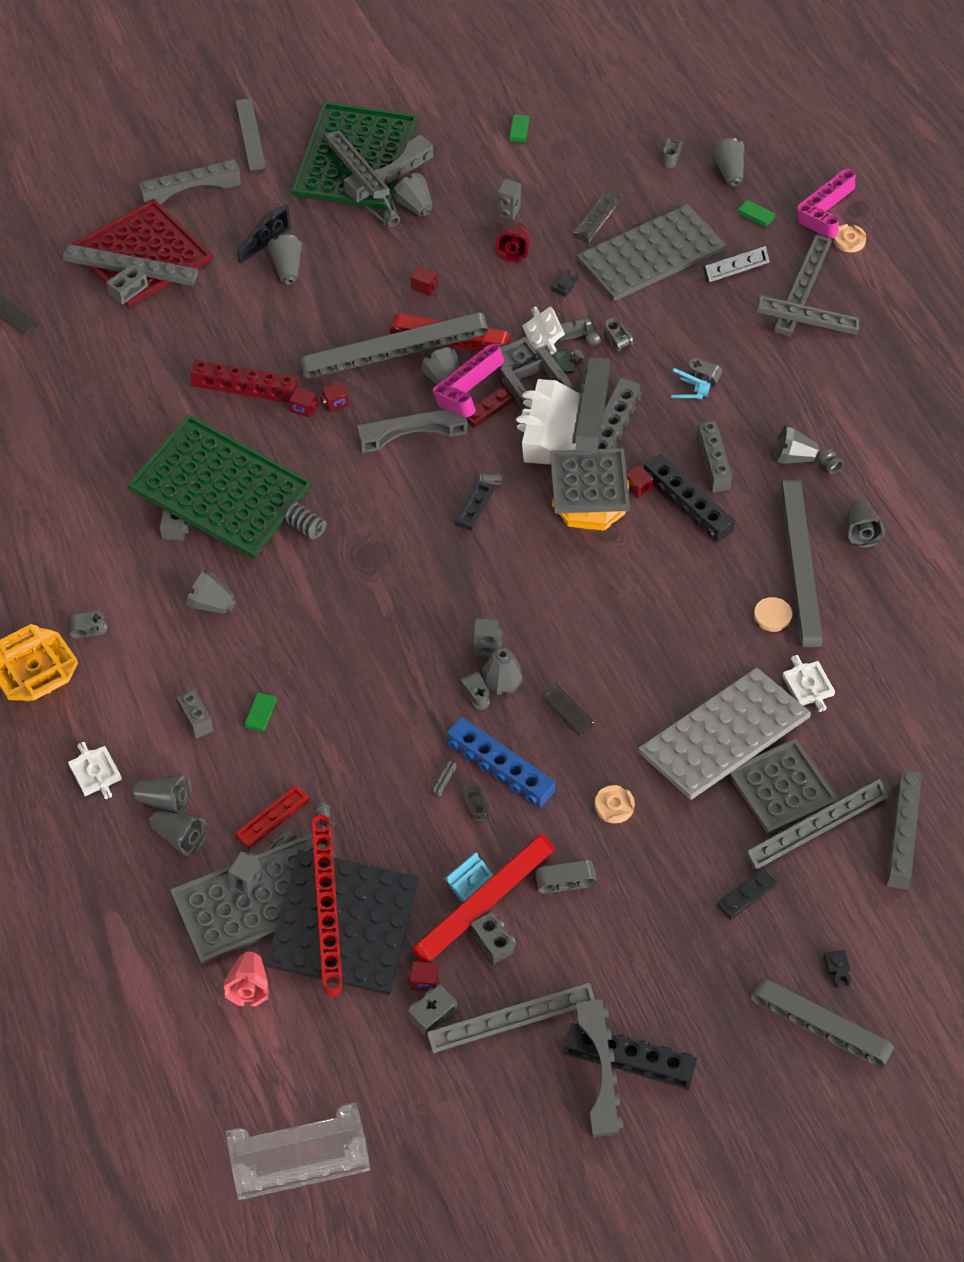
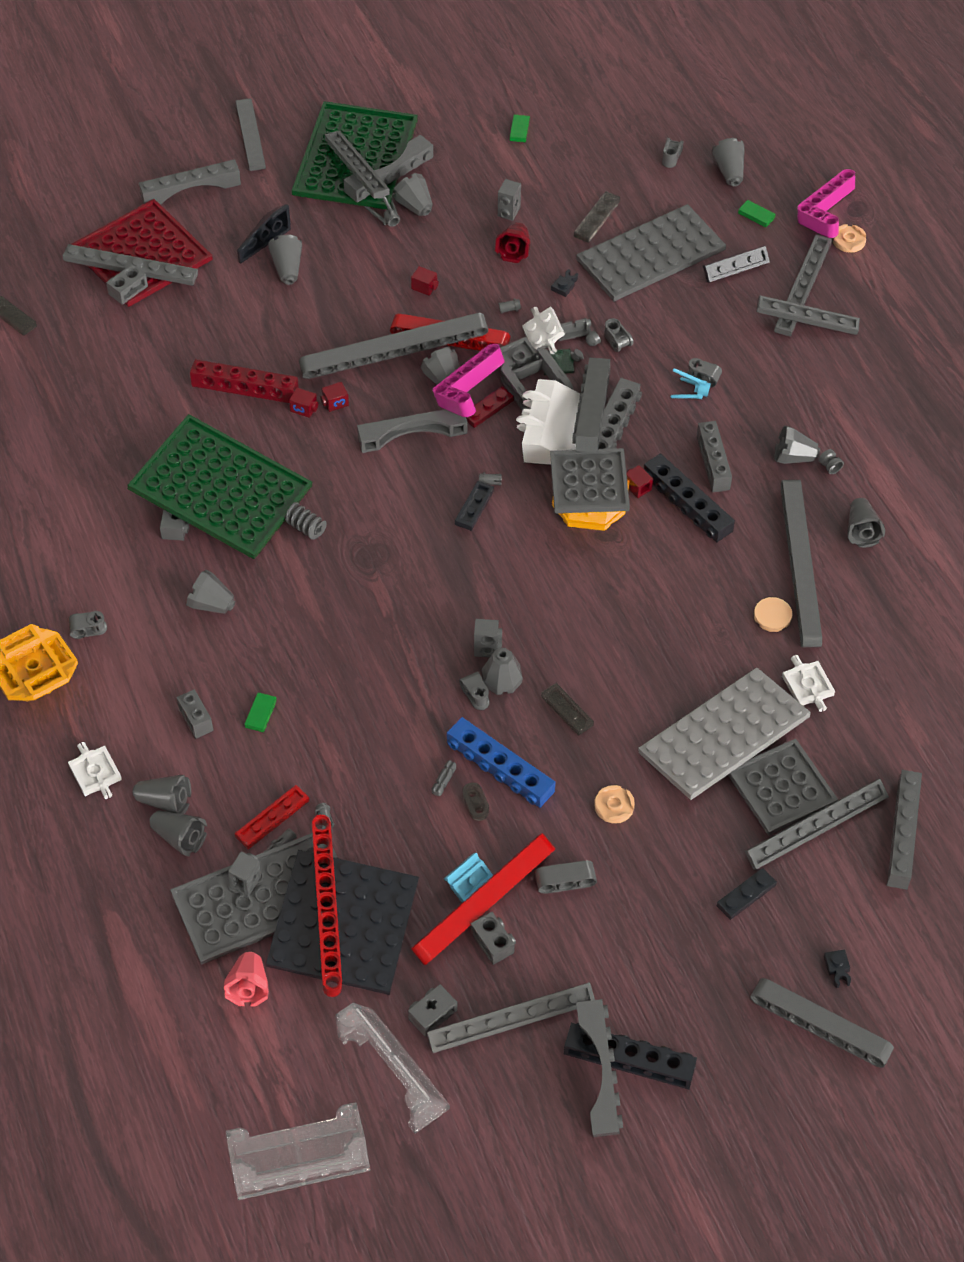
dark red brick [407,961,439,992] -> none
none -> clear windscreen [335,1003,450,1134]
none -> dark grey pin [499,298,521,313]

